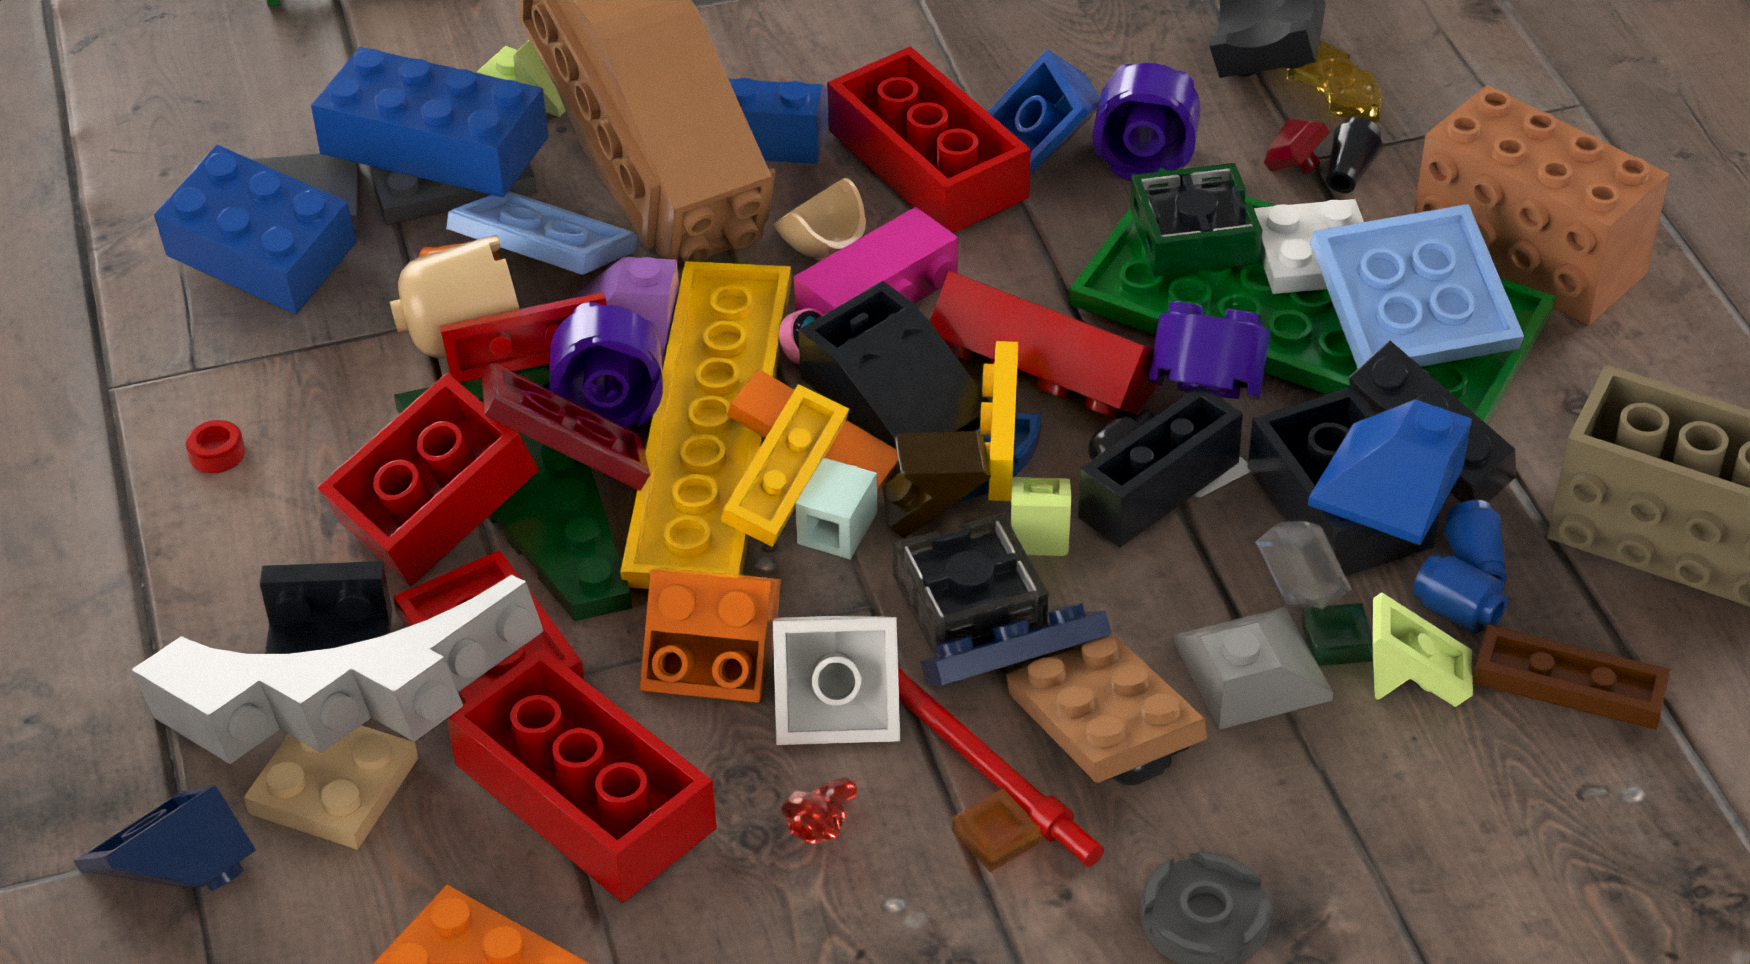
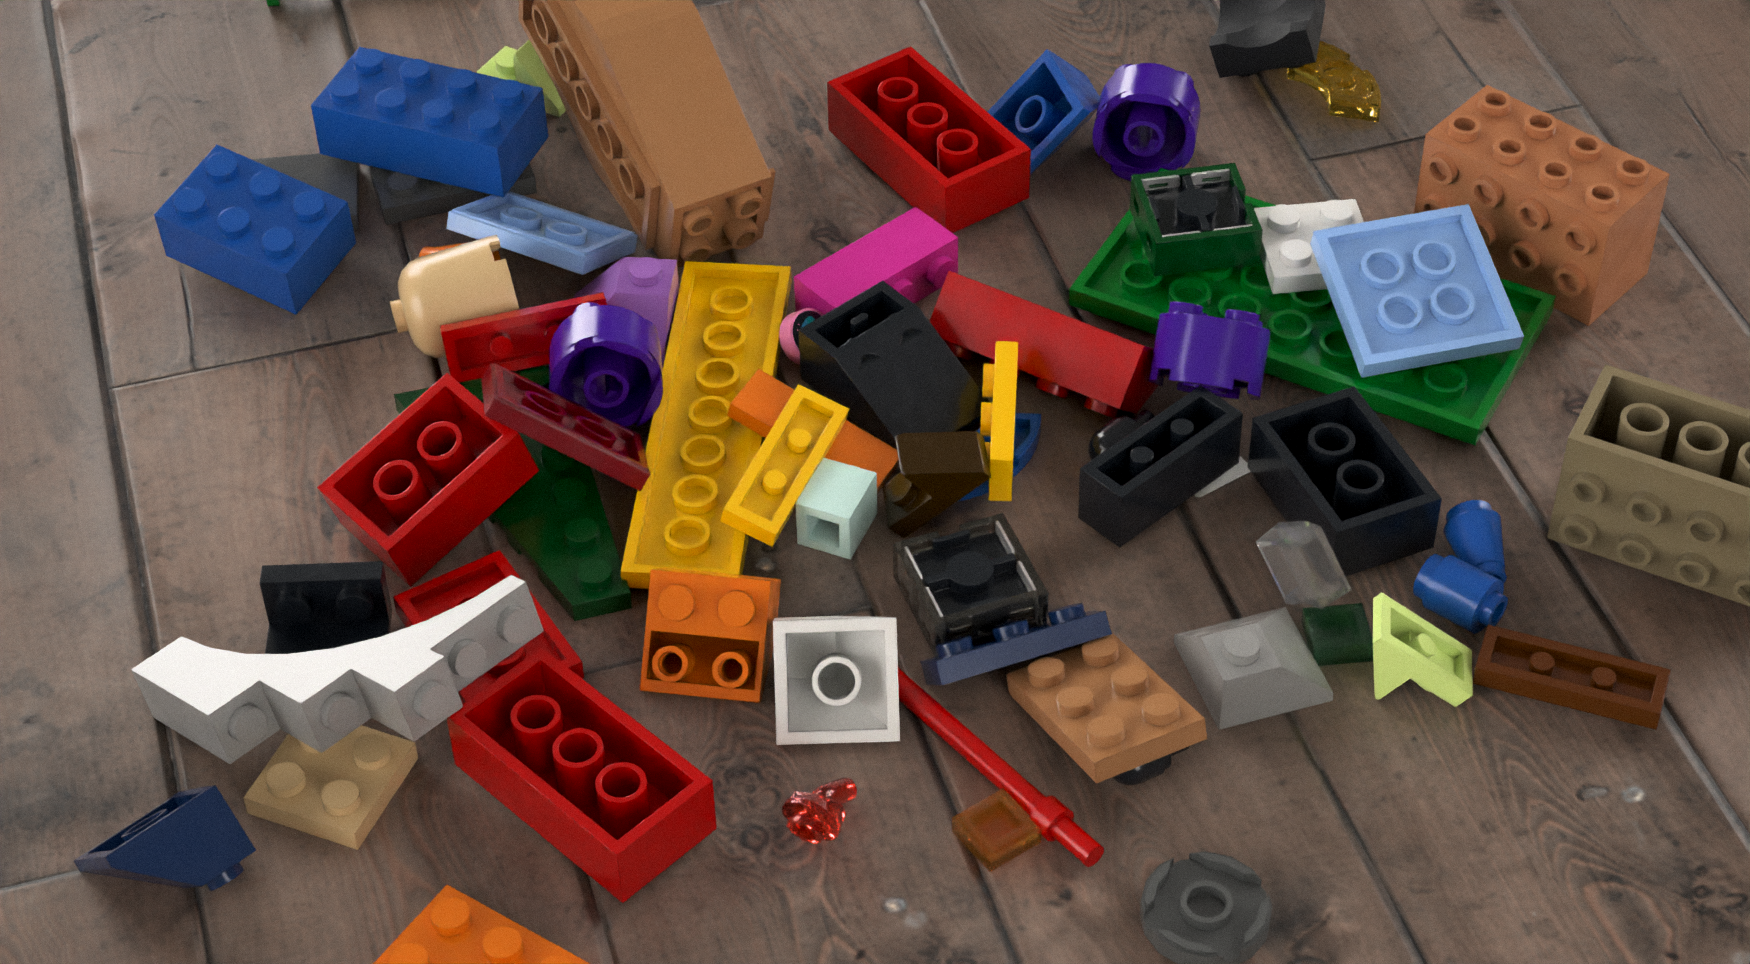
red tile [185,420,245,473] -> none
blue slope [728,78,828,164] -> none
tan helmet [772,178,866,260] -> none
yellowish green slope [1010,477,1071,556] -> none
dark red piece [1264,118,1330,174] -> none
blue slope [1308,400,1472,545] -> none
black cone [1326,117,1383,193] -> none
black arch [1349,340,1516,503] -> none

